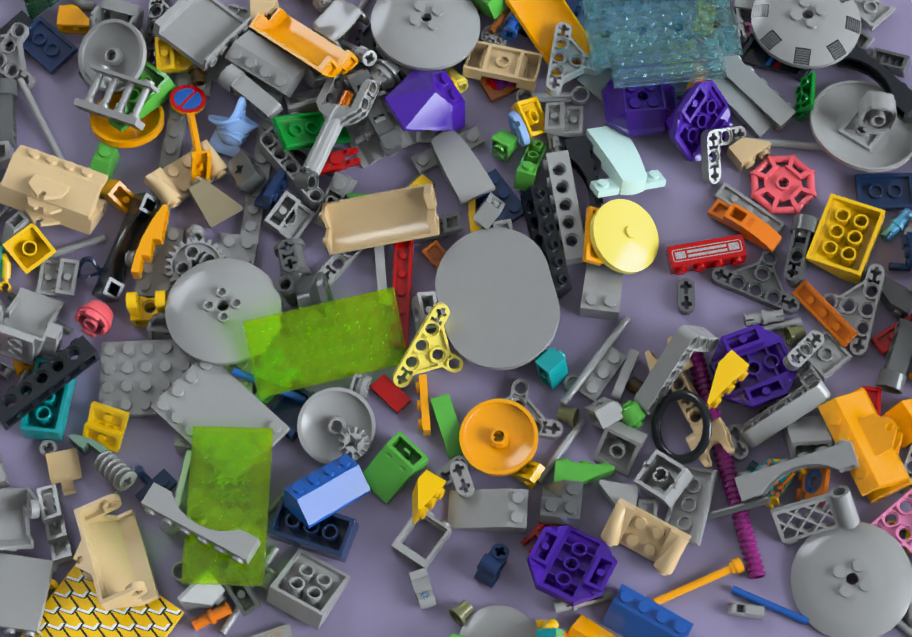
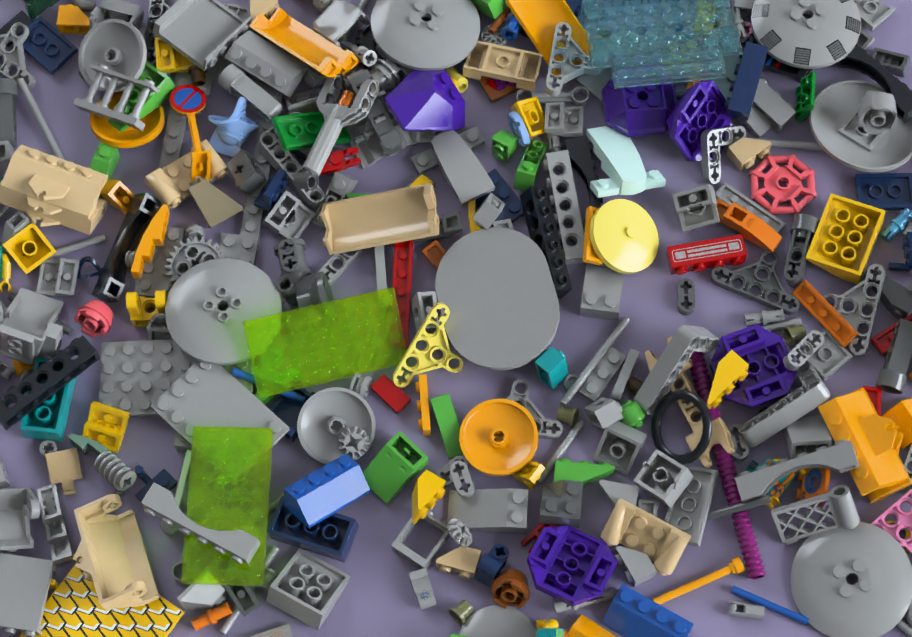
none -> tan slope [436,546,481,579]
none -> light grey gear [447,518,473,547]
none -> dark orange cone [490,569,530,609]
none -> light grey slope [614,546,657,587]
none -> light grey brick [672,184,720,232]
none -> dark blue brick [724,41,769,121]

